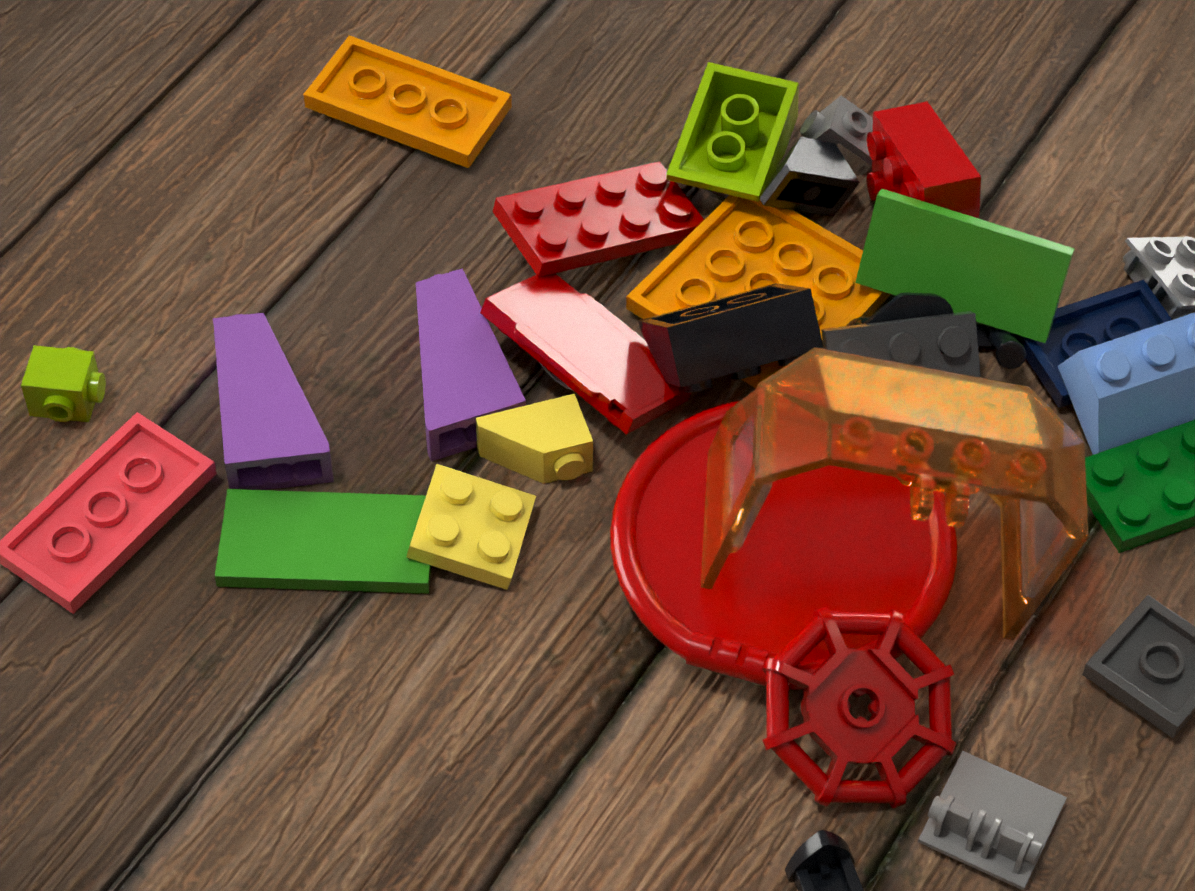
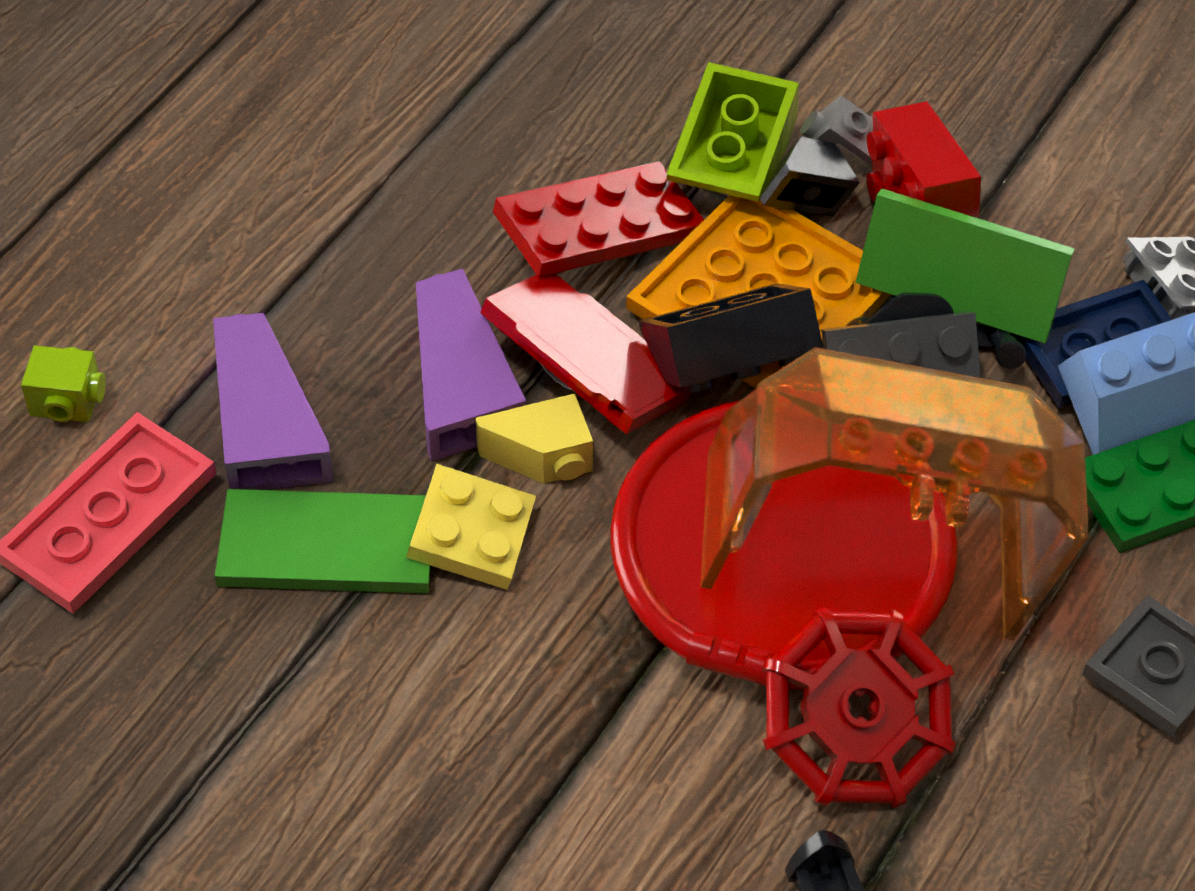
light orange plate [303,35,512,168] -> none
light grey hinge [918,751,1067,891] -> none

